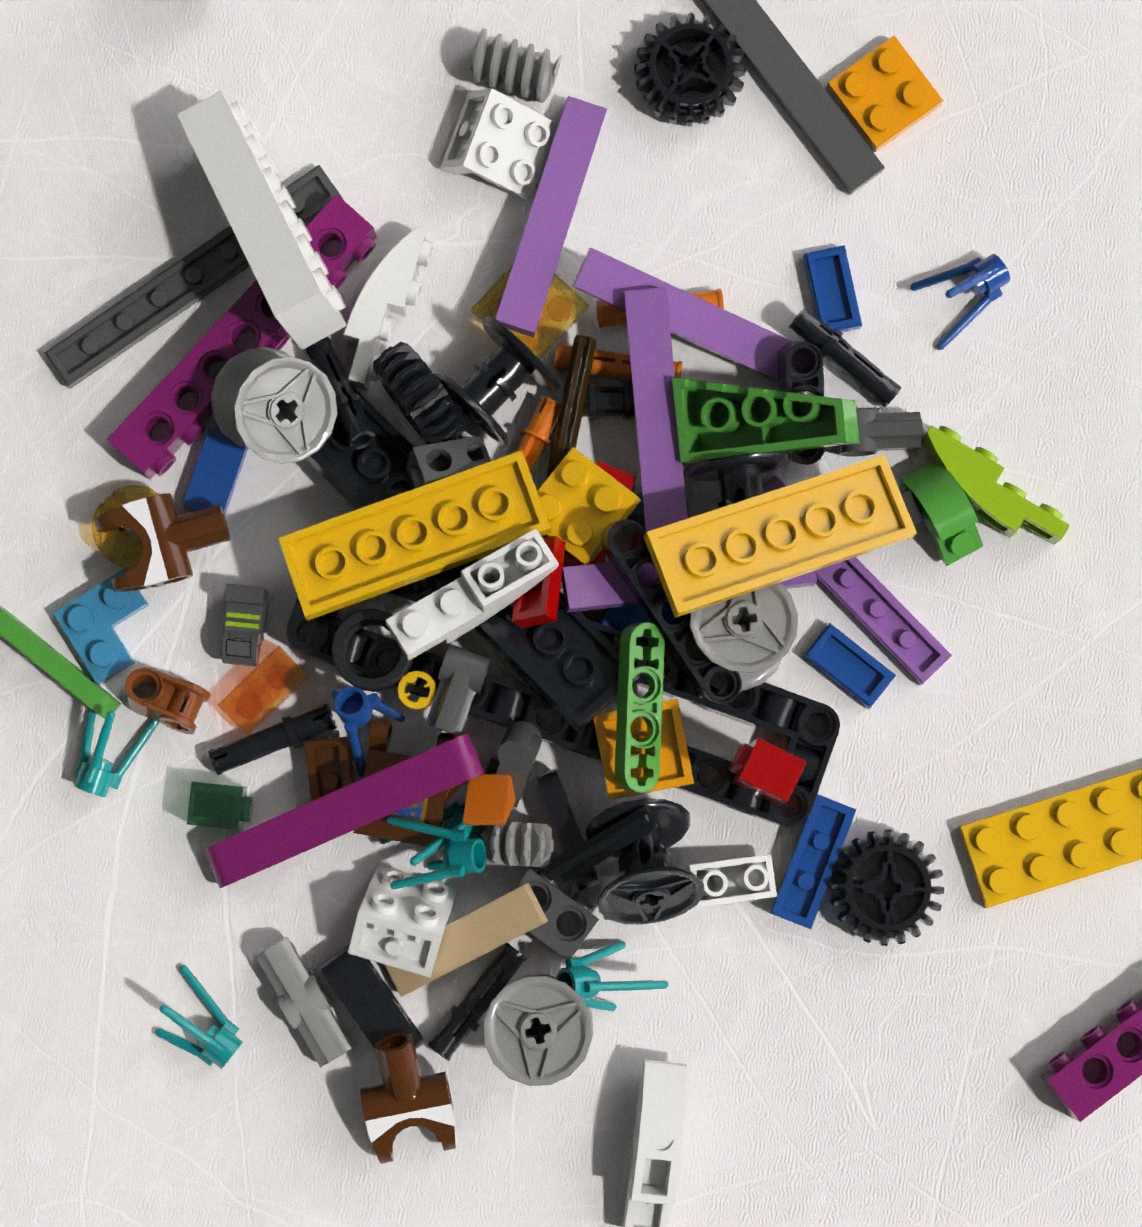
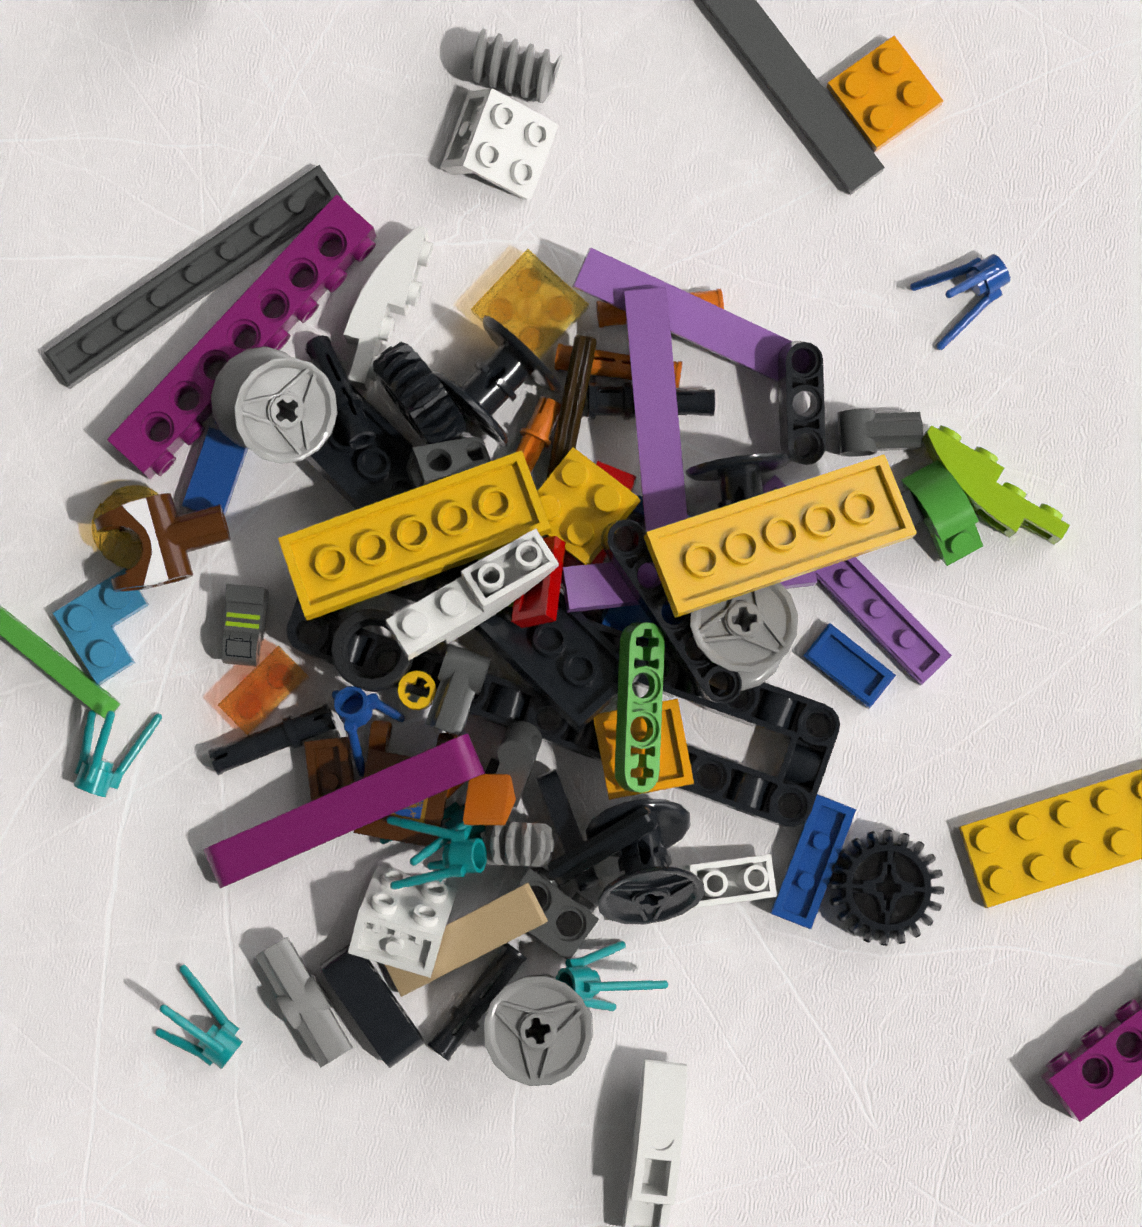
dark orange piece [125,667,210,734] -> none
white brick [177,90,347,350] -> none
clear green brick [187,782,254,830] -> none
reddish brown connector [360,1032,456,1164] -> none
medium lavender tile [495,96,607,338] -> none
black gear [634,12,746,127] -> none
bright green wedge [672,377,860,463] -> none
red brick [728,738,807,805] -> none
black pin [788,306,902,408] -> none
blue tile [803,245,862,332] -> none

